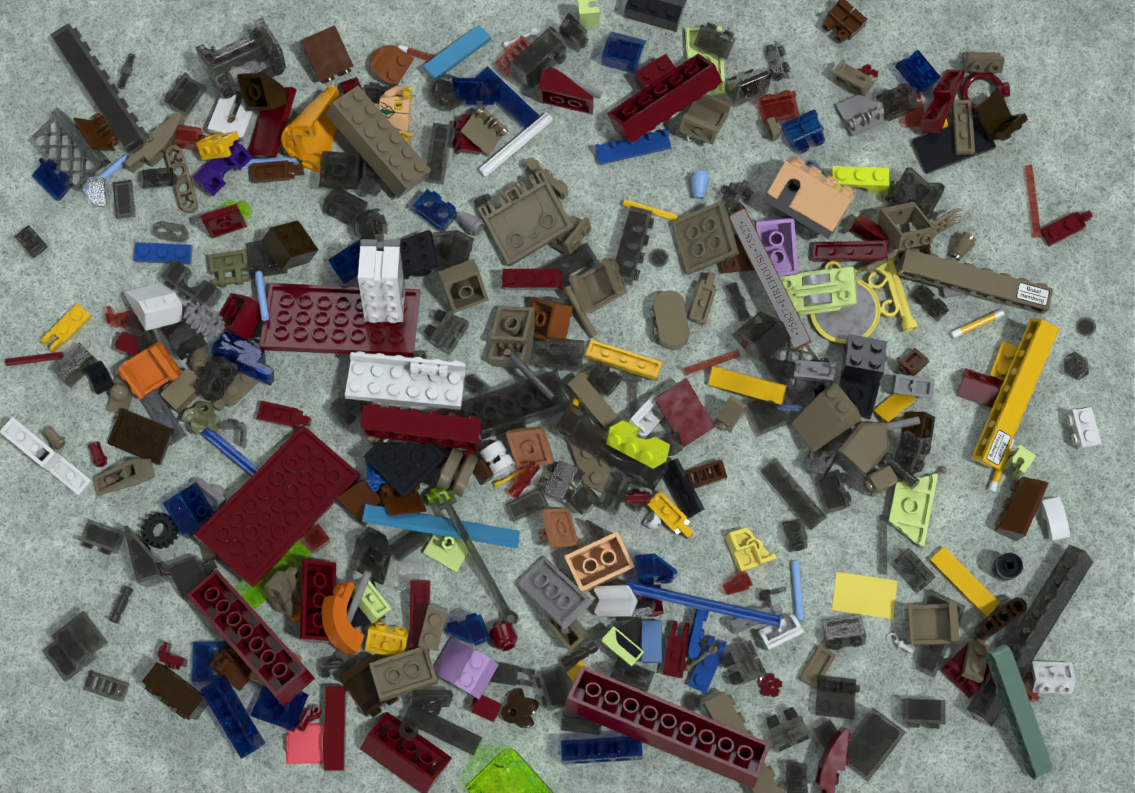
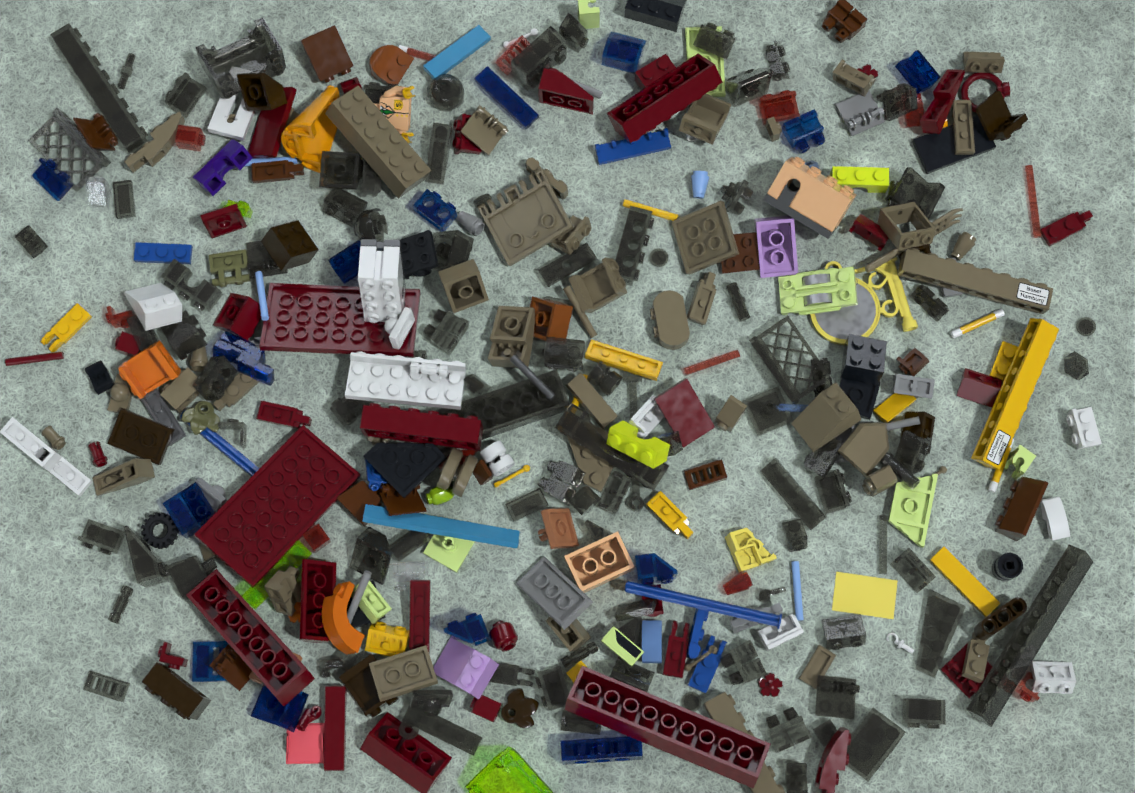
clear smoke bracket [42,611,109,682] -> none
clear smoke hinge [51,342,98,388] -> none
light blue bar [82,155,128,195] -> none
clear smoke hips [142,167,177,189] -> none
clear smoke beam [153,221,189,243] -> none
dark tan beam [165,145,198,214] -> none
light grey gear [183,302,225,338] -> none
yellow bracket [196,131,239,160] -> none
clear blue brick [200,675,265,759] -> none
dark tan brick [418,604,448,651] -> none
clear smoke hinge [433,490,518,625] -> none
clear blue slope [452,77,501,105] -> none
white axle [479,112,553,177] -> none
dark red brick [502,269,564,290] -> none
nougat tile [506,426,554,468] -> none
clear red pin [508,461,540,498] -> none
white panel [594,585,638,617] -> none
dark red pin [626,490,650,505] -> none
white hinge [644,512,661,529] -> none
black plate [660,458,705,519] -> none
yellow tile [708,366,787,405] -> none
light grey tile [728,208,812,351] -> none
clear smoke slope [732,312,791,362] -> none
light grey hinge [794,360,836,383] -> none
dark red tile [812,240,889,262] -> none
dark tan panel [904,601,960,646] -> none
sand green beam [986,644,1053,779] -> none
none -> white tile [384,307,415,350]

